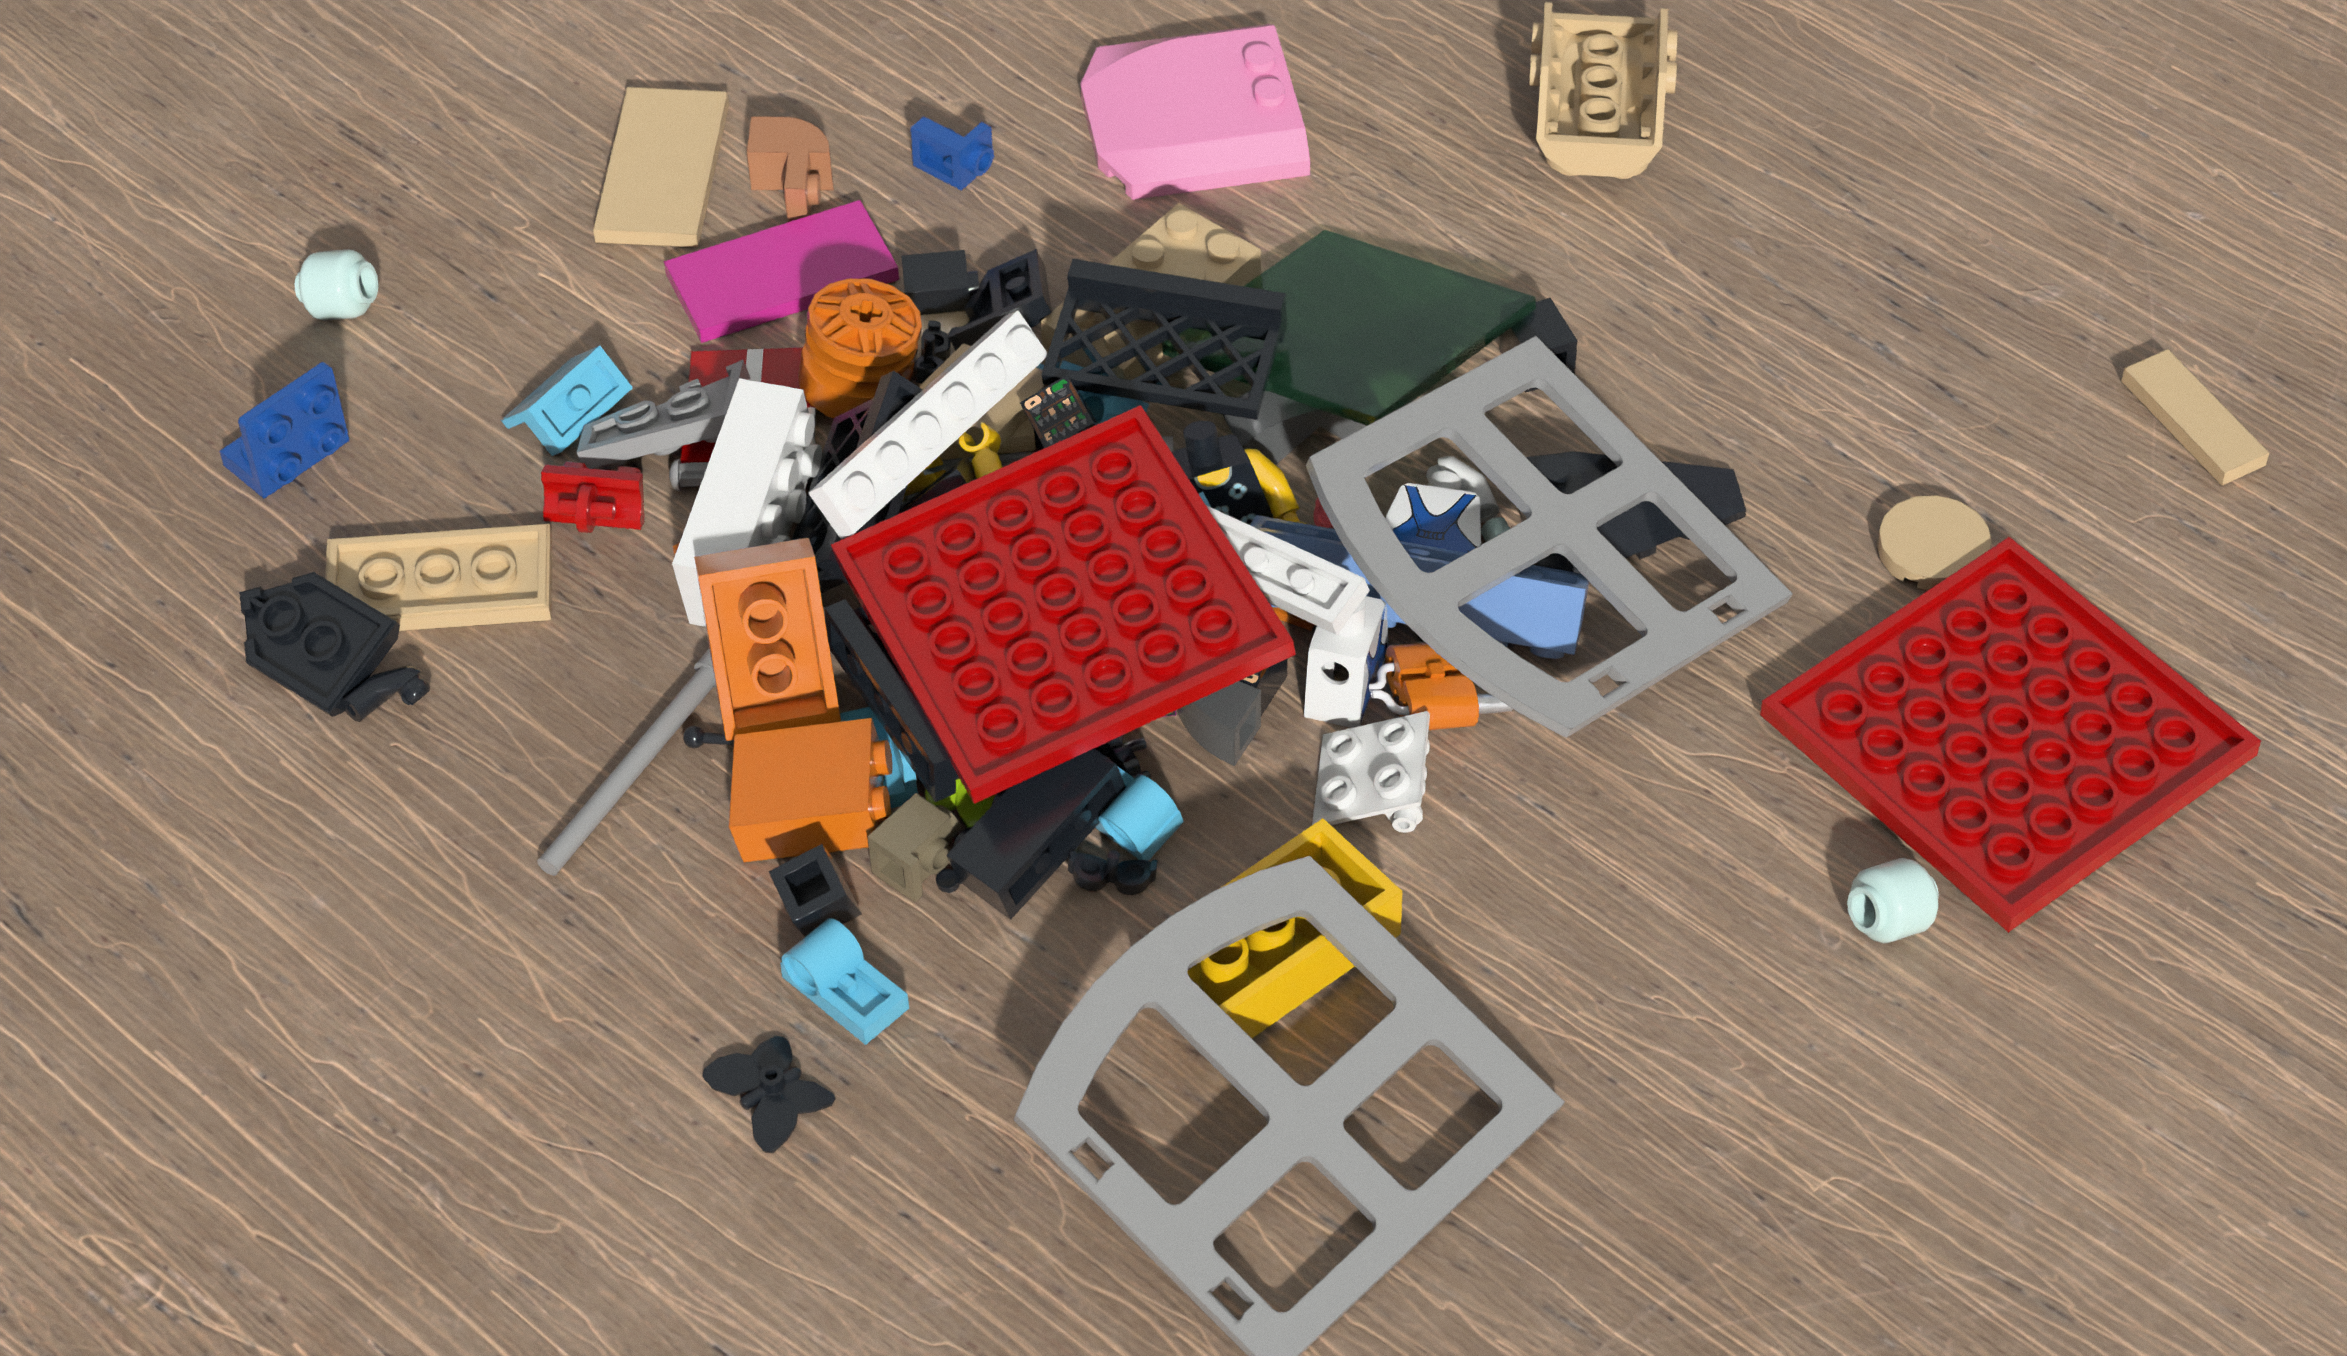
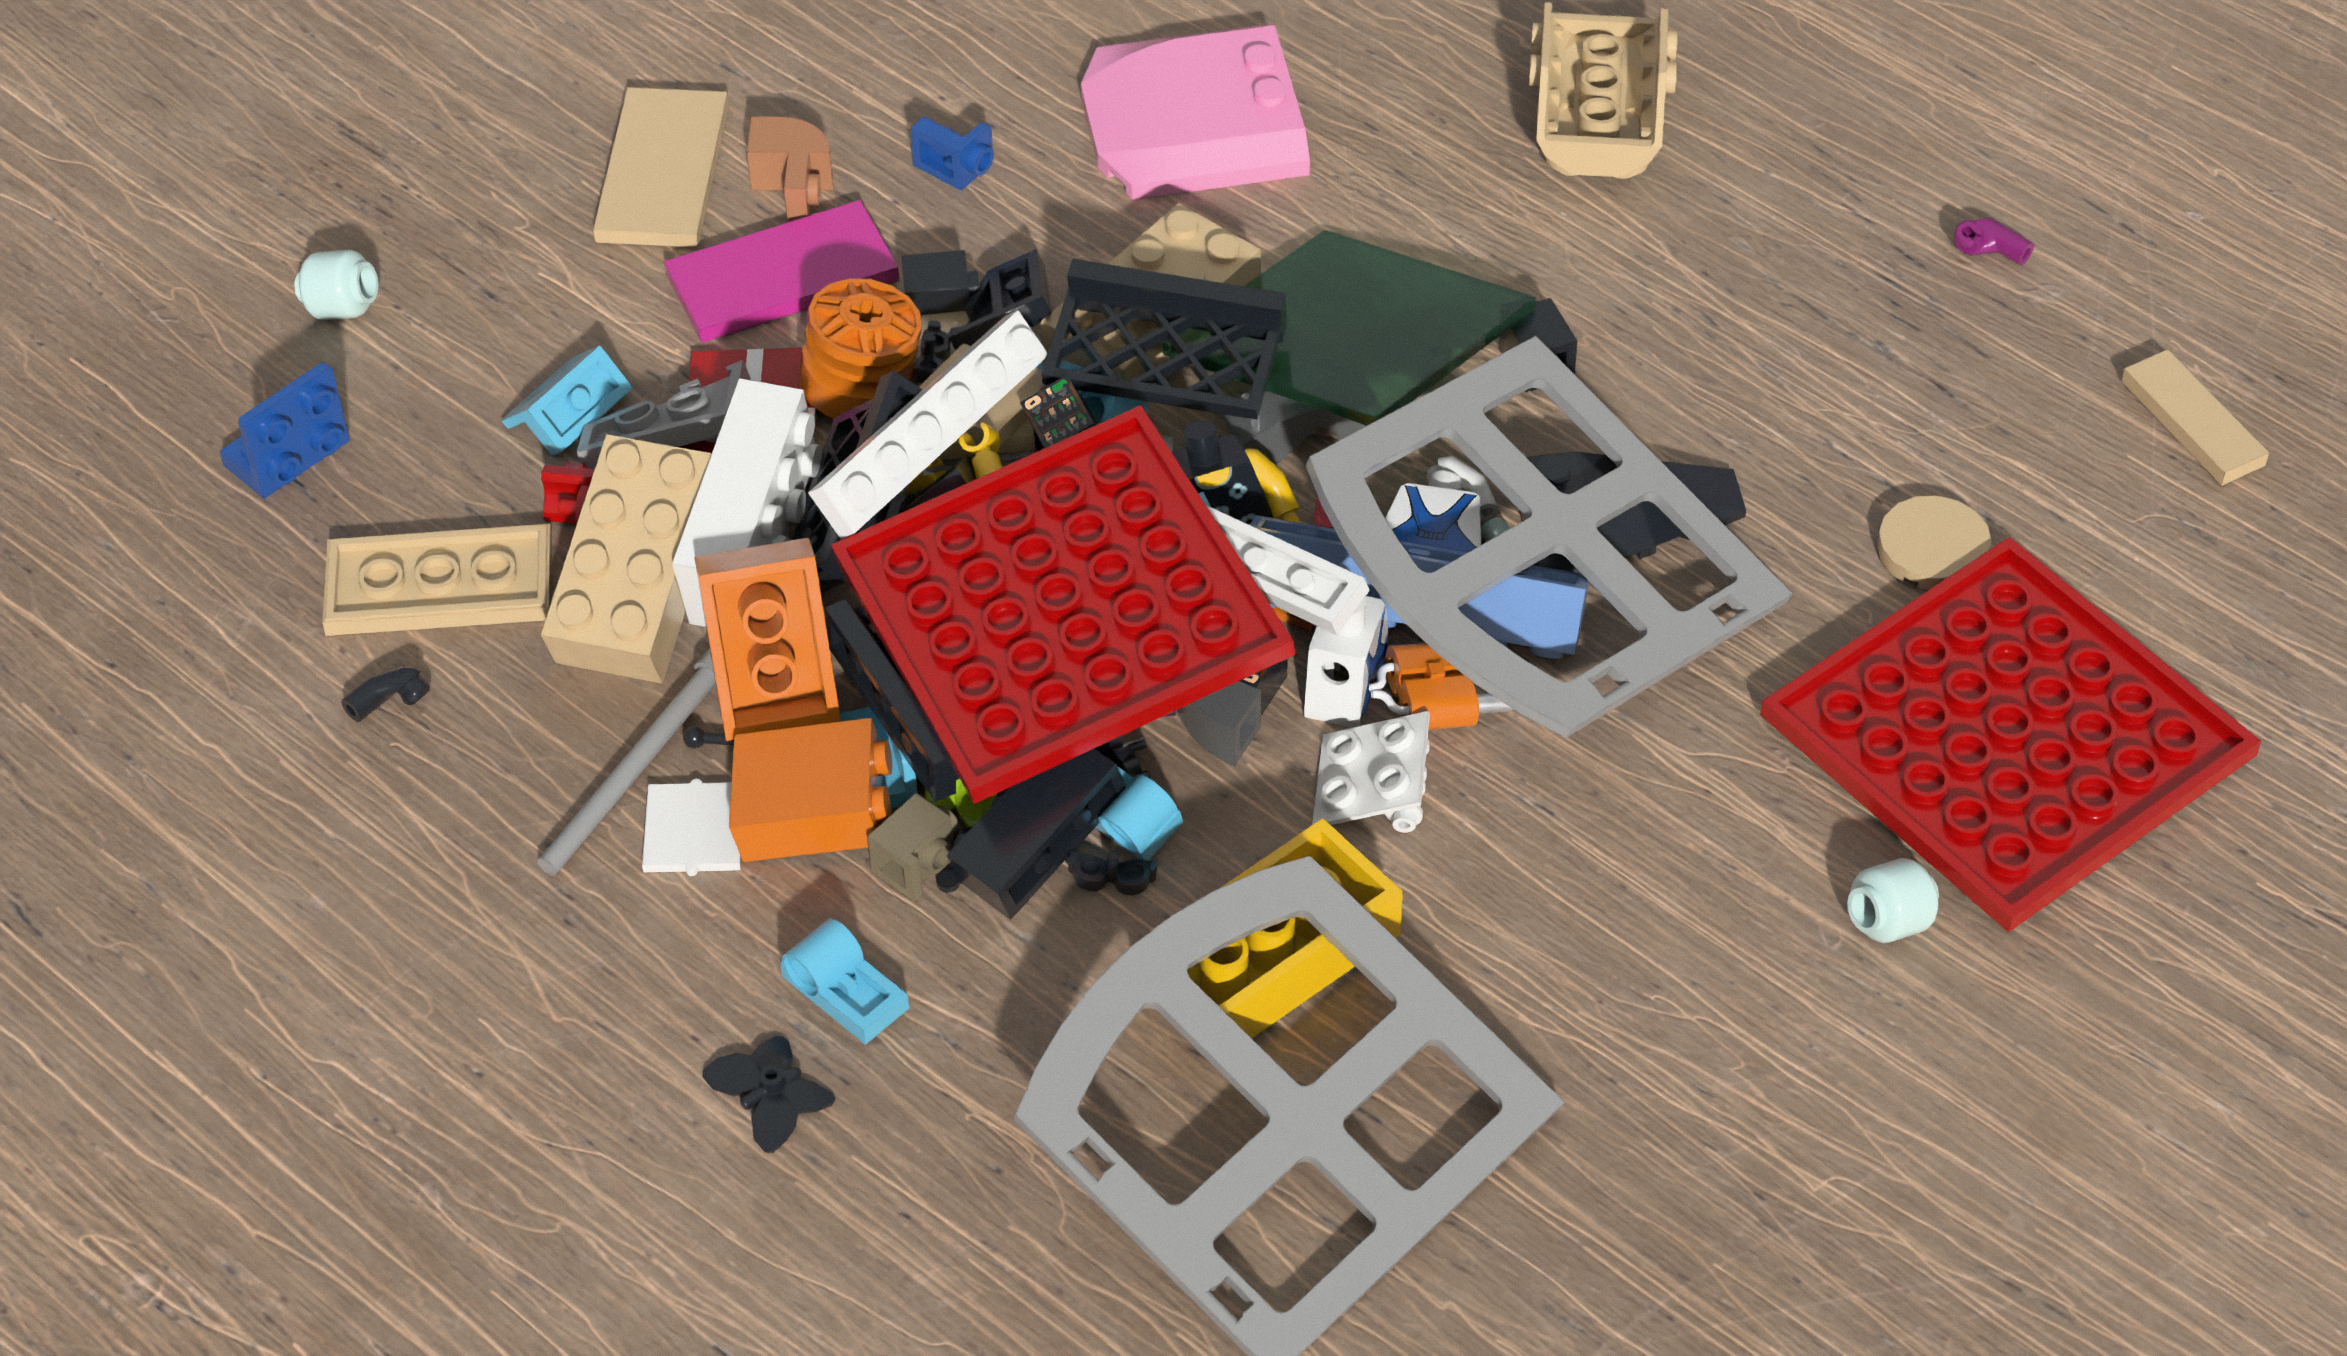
black tile [239,572,400,717] -> none
black brick [768,844,862,937] -> none
none -> tan brick [541,434,712,684]
none -> white piece [642,779,741,876]
none -> magenta arm [1954,218,2035,265]

